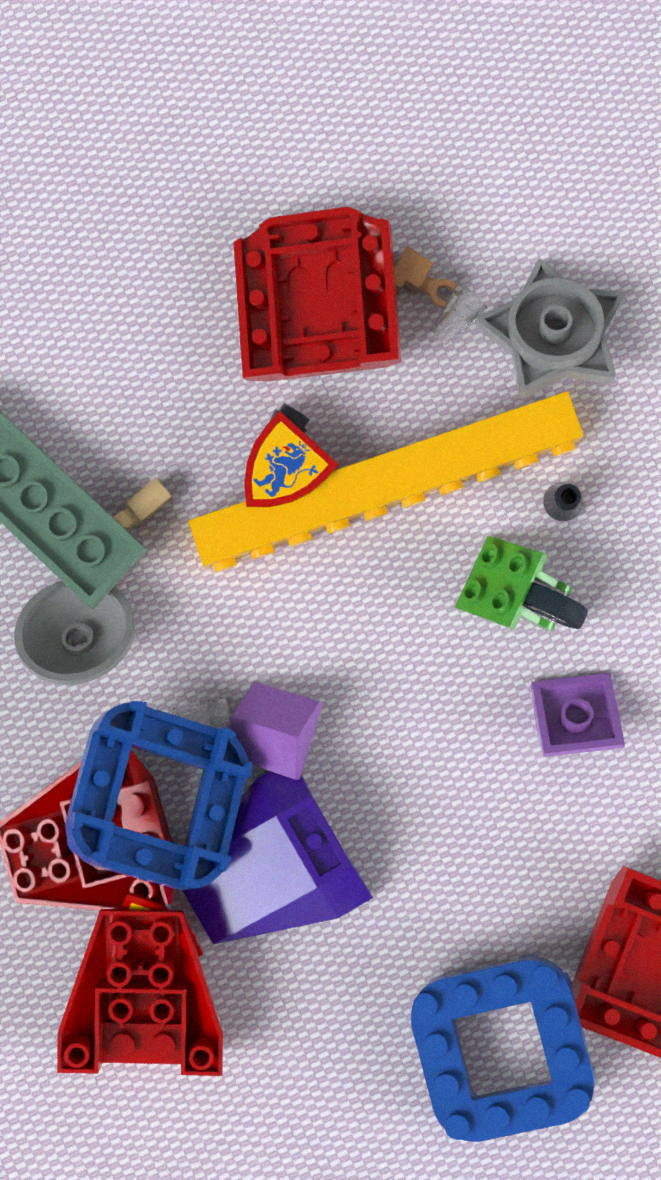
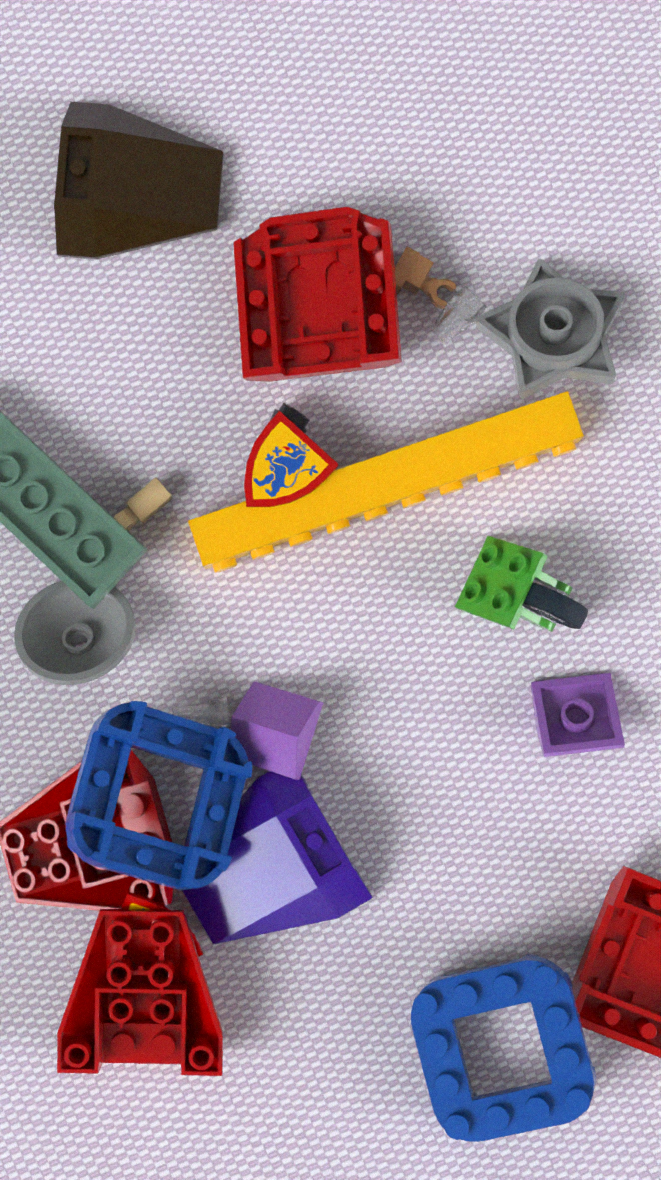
black cone [543,482,583,521] -> none
none -> dark brown wedge [54,101,224,260]

